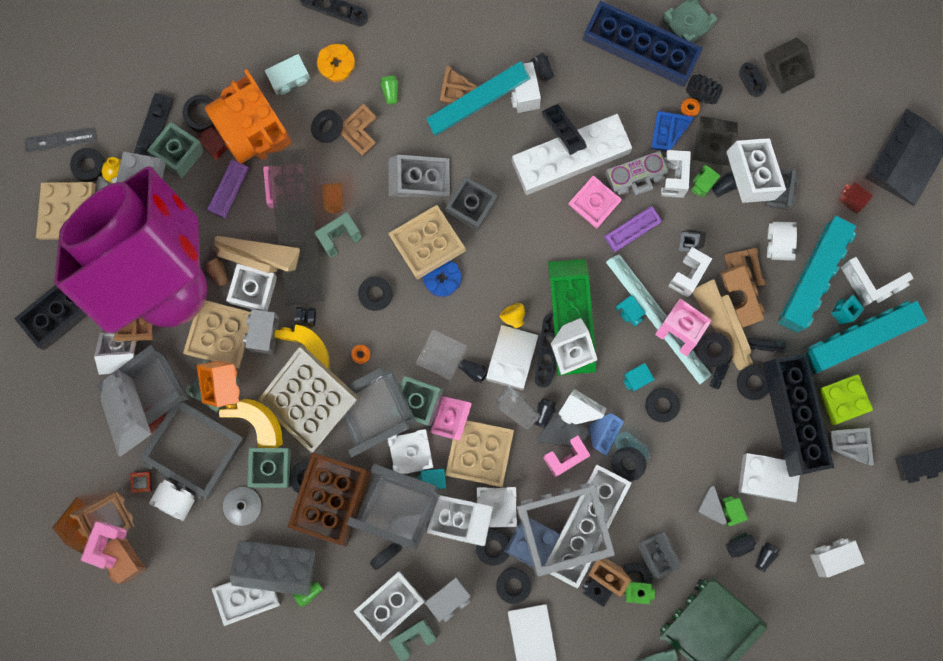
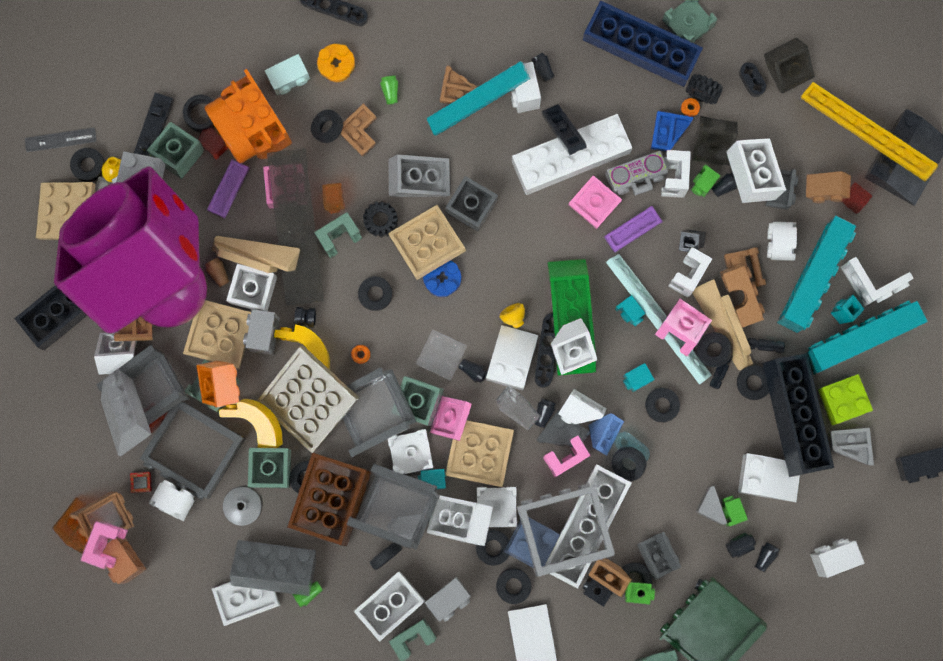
none -> black tyre [363,201,398,237]
none -> yellow plate [801,82,938,182]
none -> medium nougat brick [806,171,851,203]

